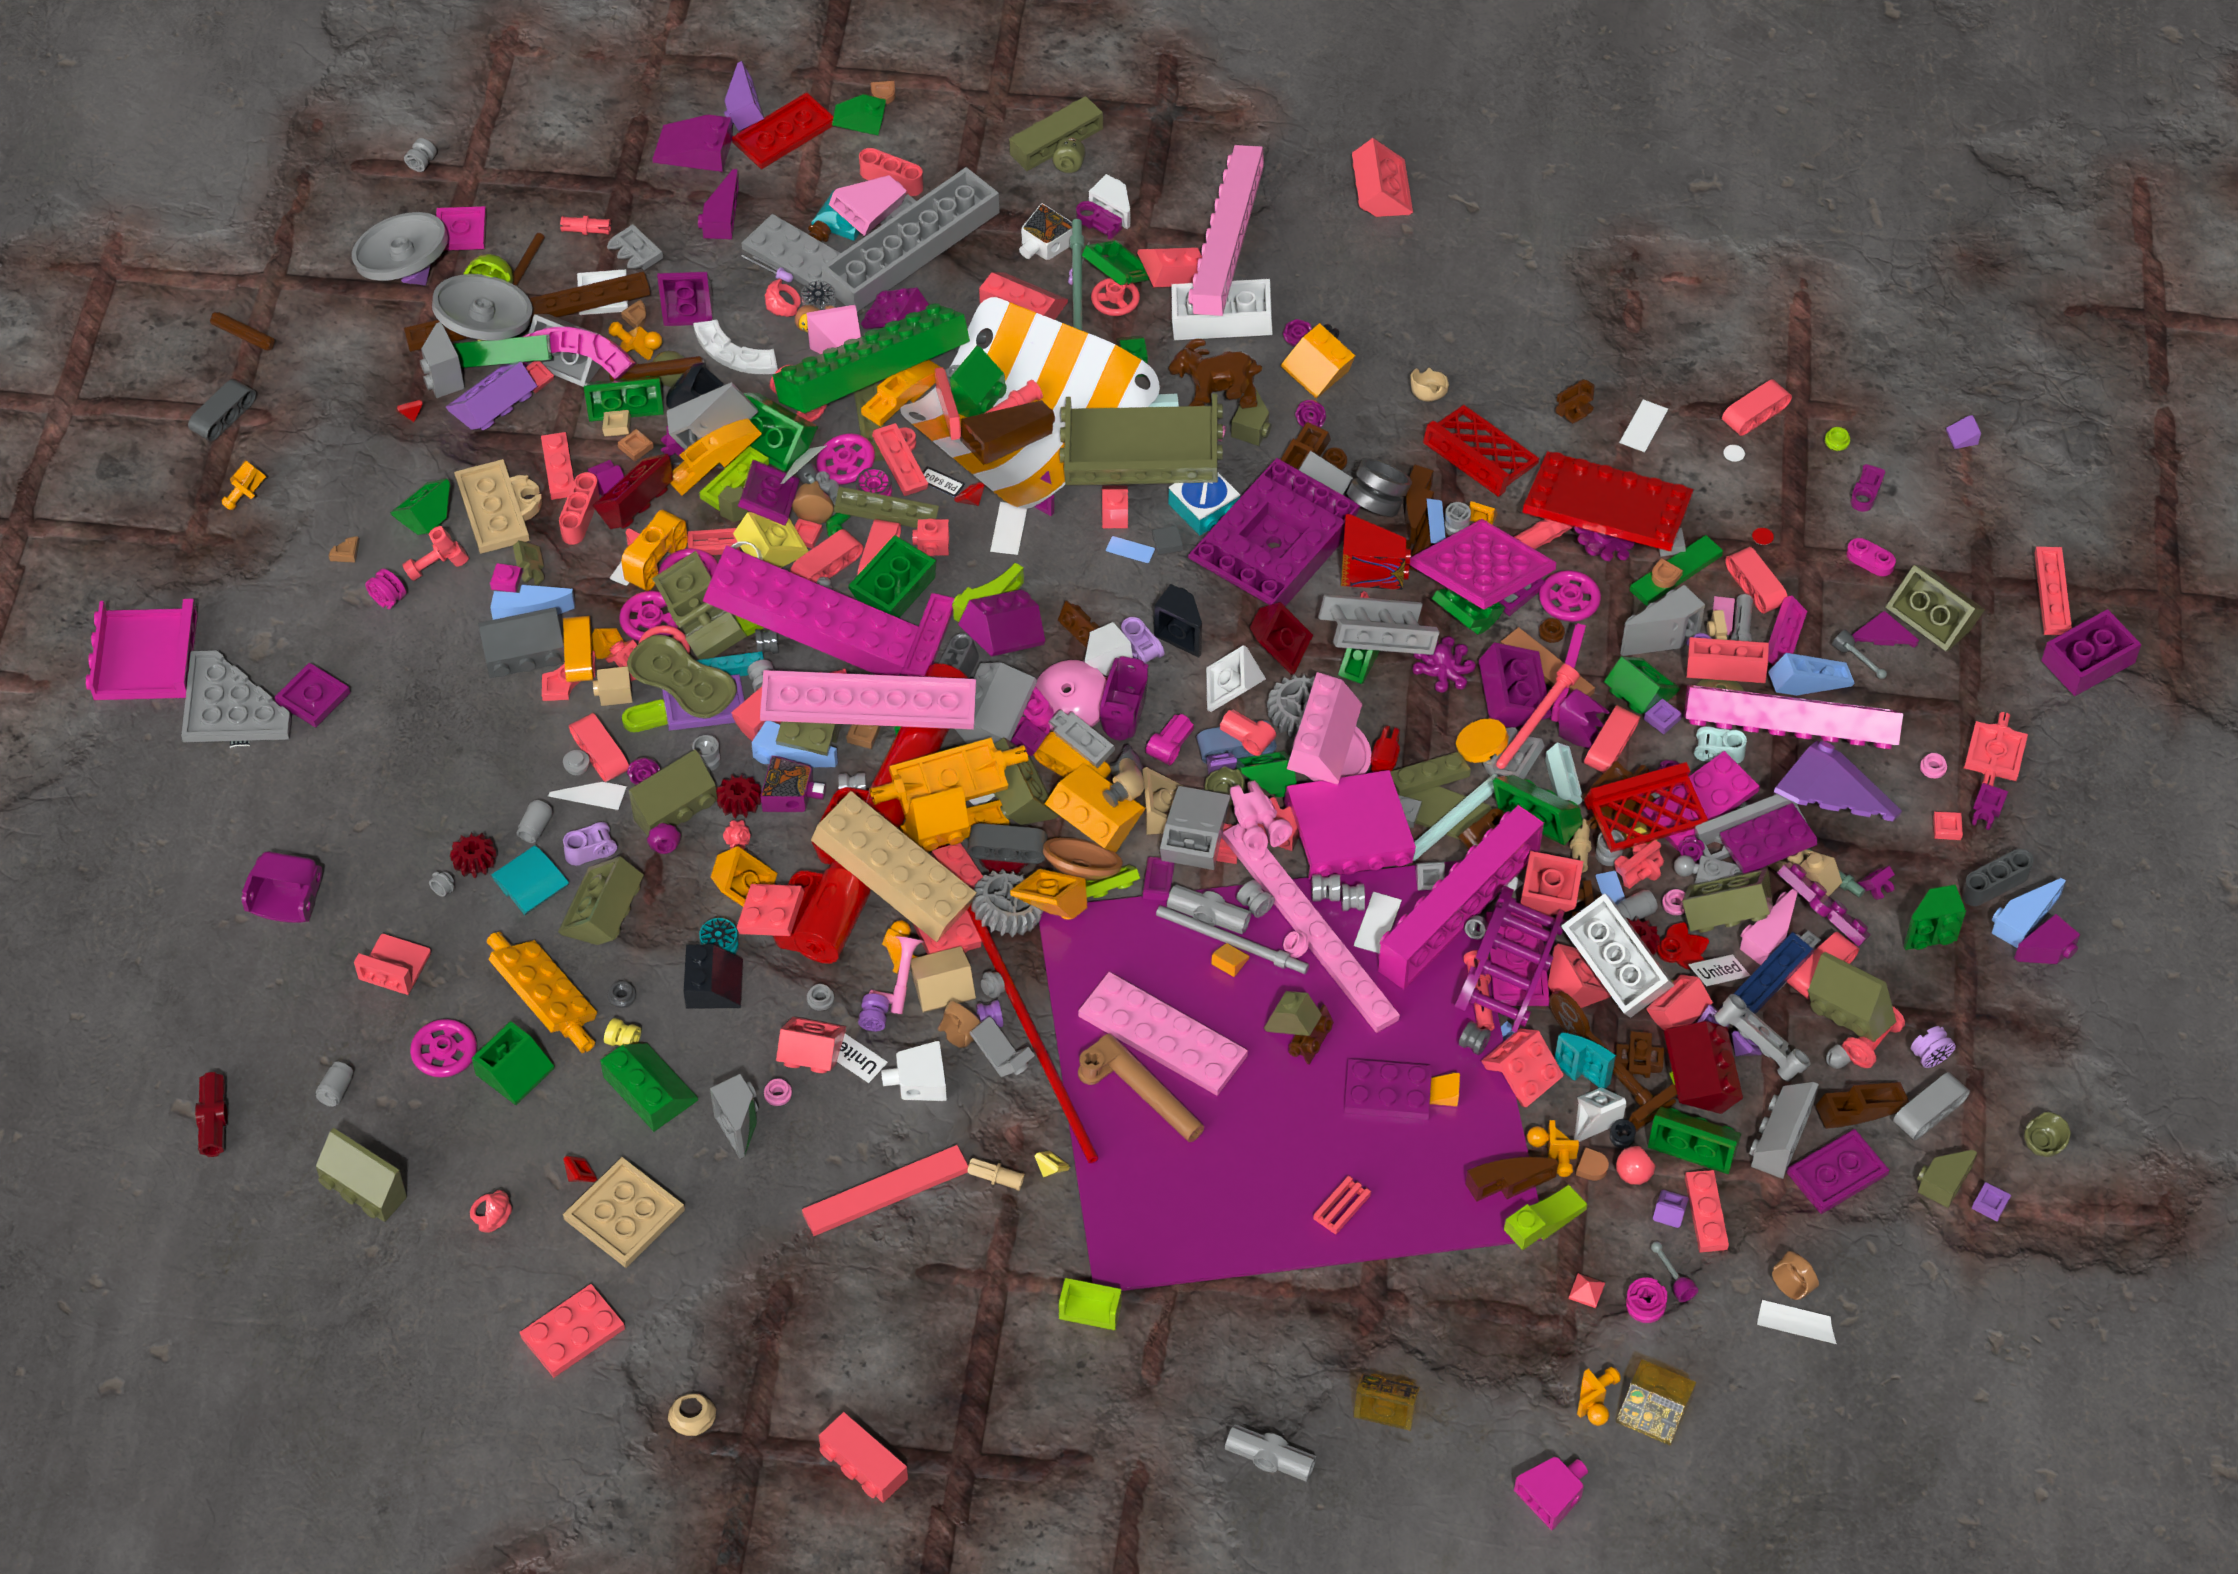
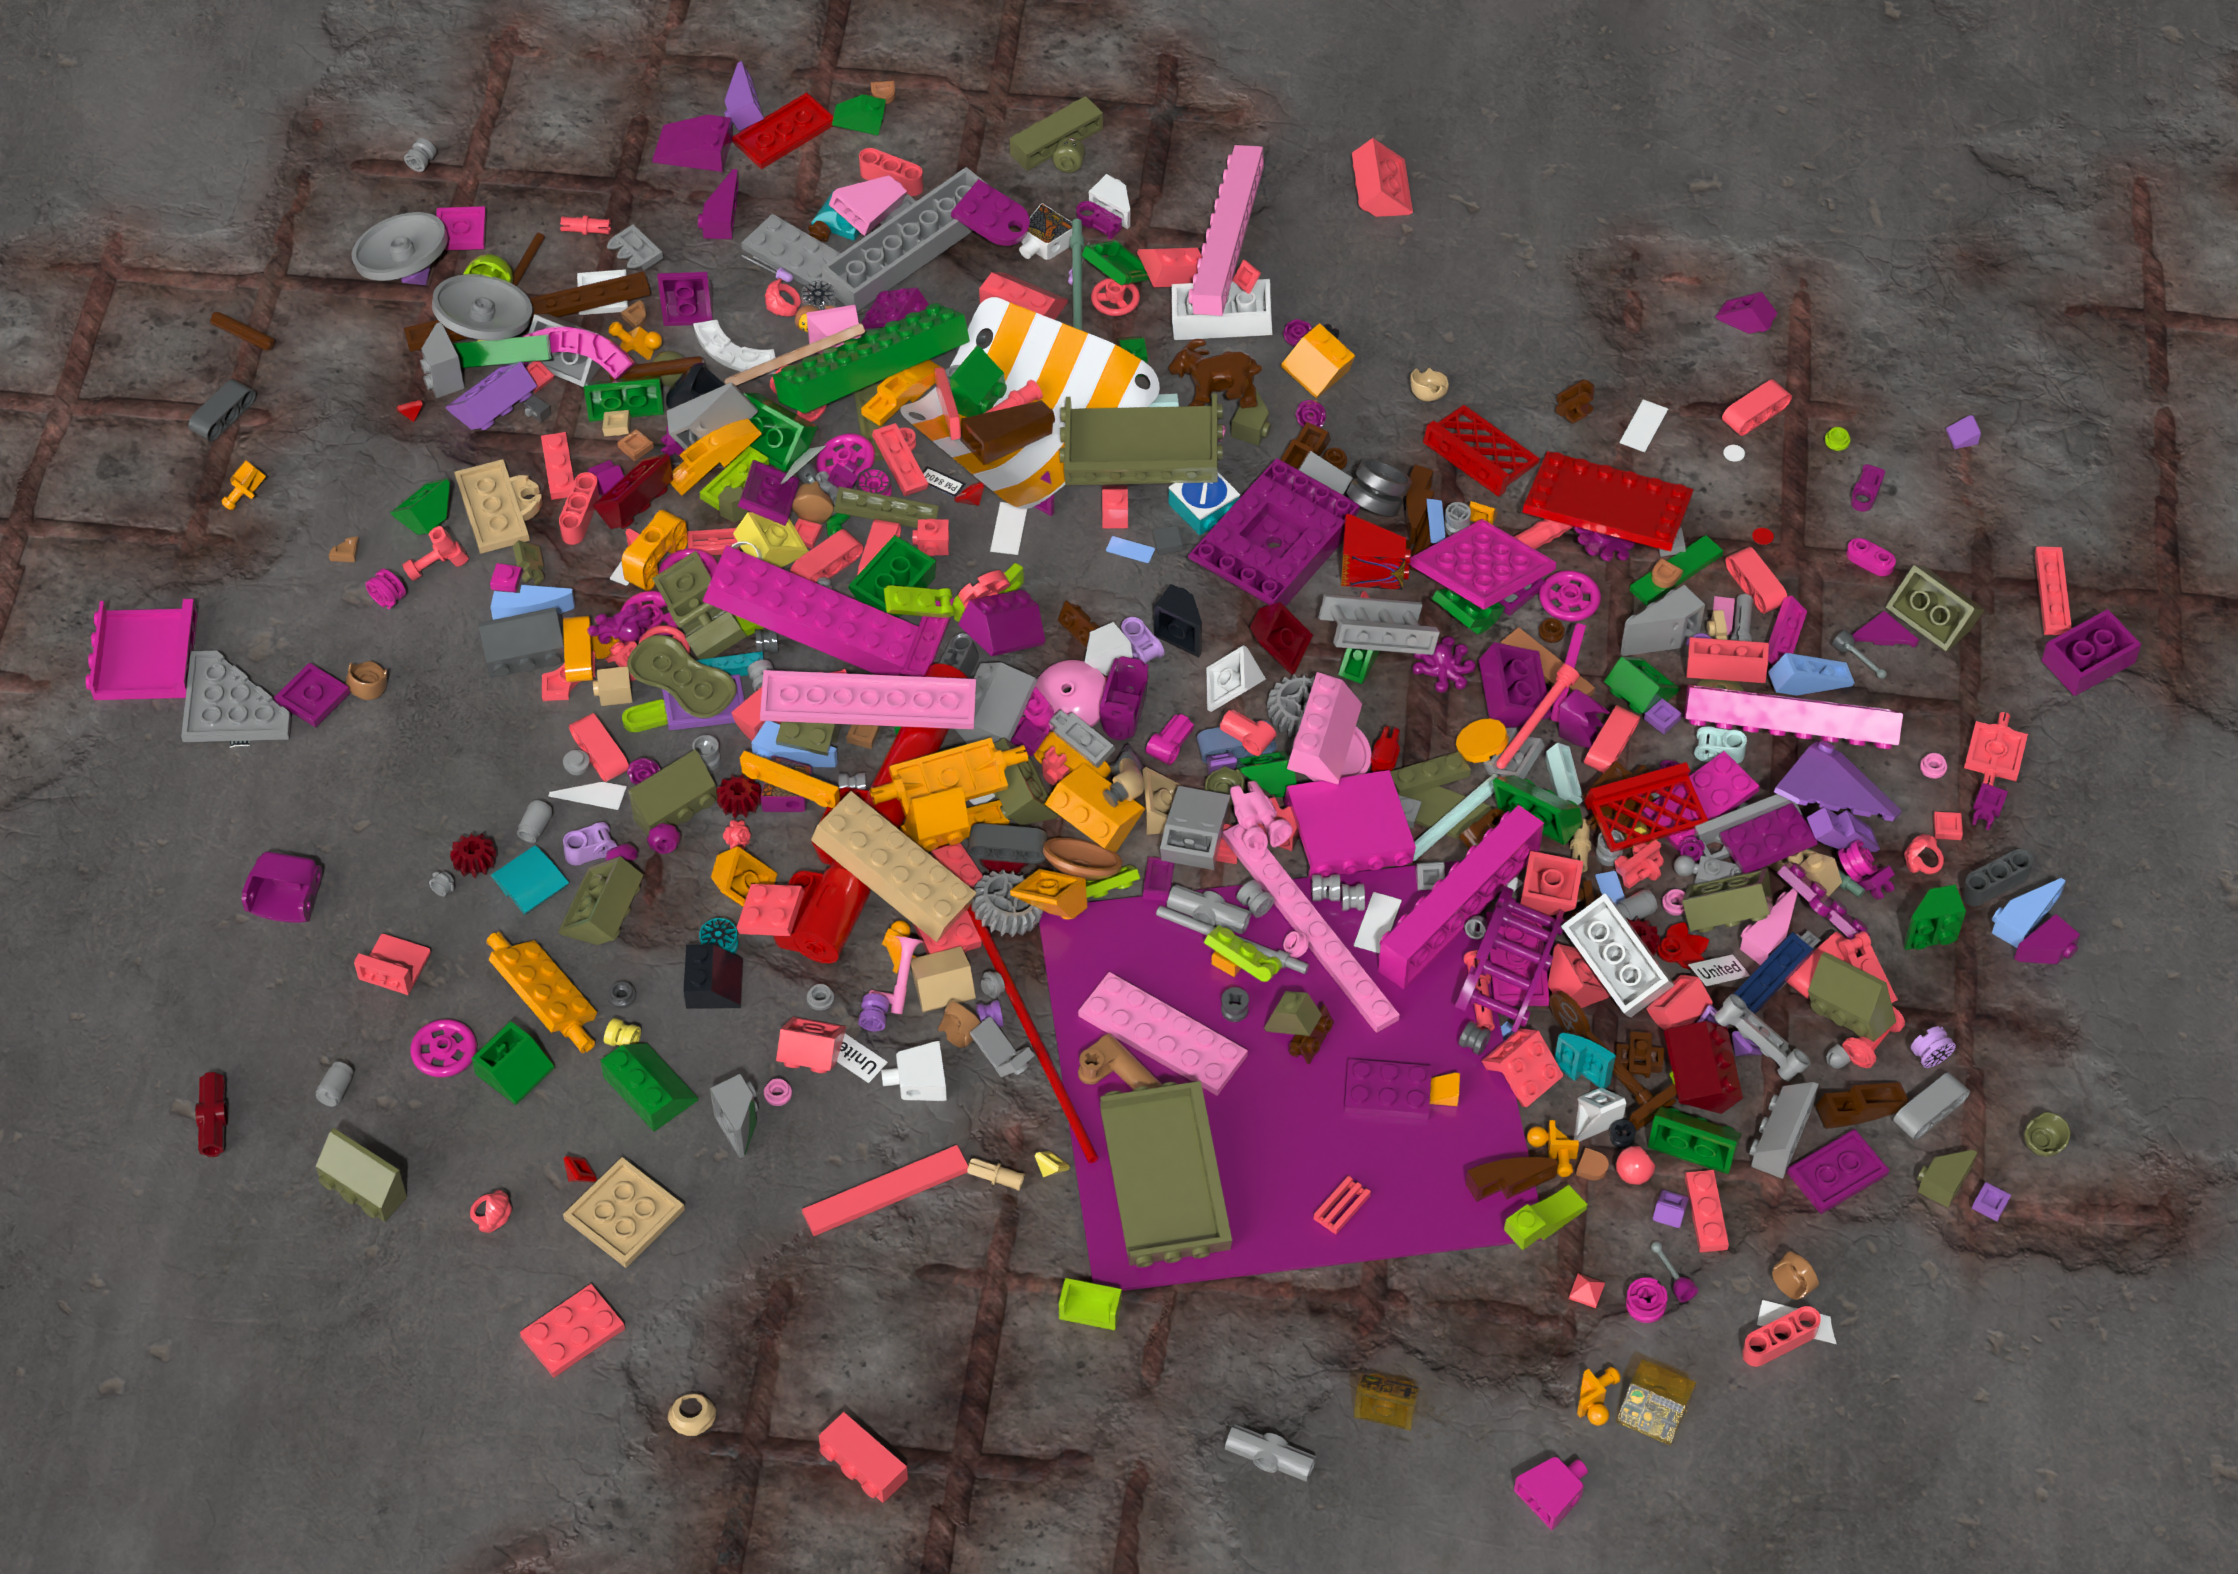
none -> medium nougat hair [345,661,388,700]
none -> flat silver piece [524,395,551,423]
none -> magenta animal [587,604,652,644]
none -> magenta plate [605,843,638,861]
none -> tile [724,323,866,386]
none -> light orange plate [740,751,840,809]
none -> magenta tile [828,460,858,489]
none -> lime plate [884,585,955,618]
none -> magenta plate [951,179,1030,246]
none -> coral plate [958,570,1011,609]
none -> coral plate [1042,746,1069,786]
none -> olive panel [1100,1081,1232,1268]
none -> lime plate [1204,925,1282,982]
none -> dark grey wheel [1221,987,1249,1022]
none -> coral slope [1232,260,1261,294]
none -> magenta slope [1715,291,1778,334]
none -> coral beam [1742,1306,1821,1367]
none -> medium lavender slope [1807,807,1880,852]
none -> dark pink wheel [1838,839,1877,882]
none -> coral plate [1839,931,1898,1003]
none -> coral piece [1904,834,1944,875]

